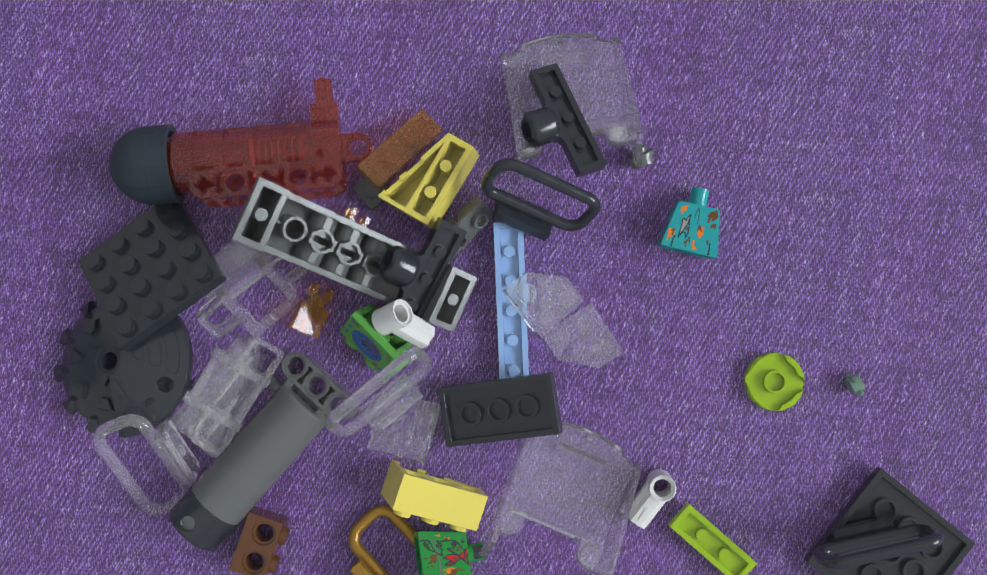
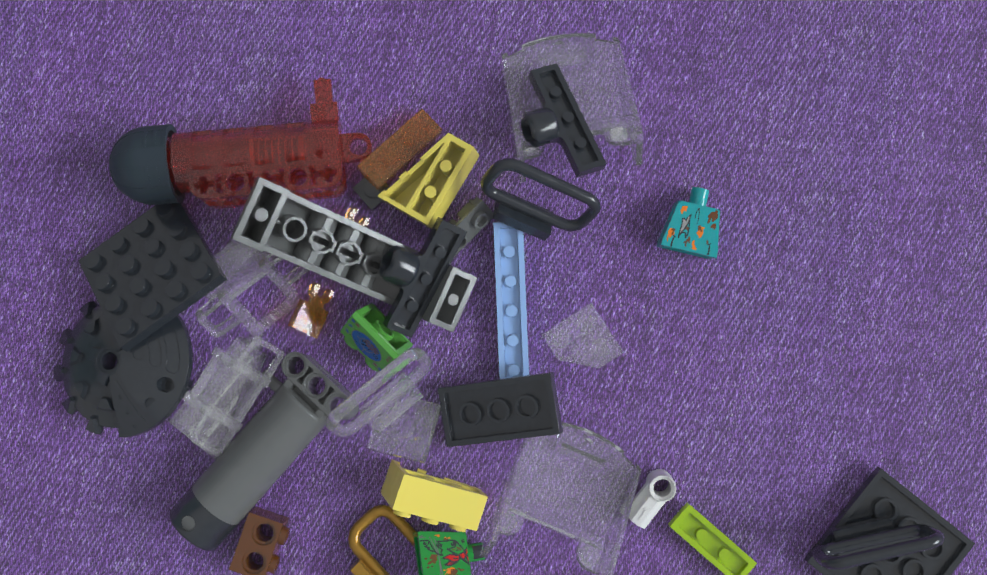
clear bar [93,414,200,515] -> none
white piece [372,299,435,349] -> none
clear plate [502,272,584,338] -> none
dark grey plate [625,145,655,169] -> none
lime tile [744,352,805,411] -> none
sand green piece [844,373,865,396] -> none

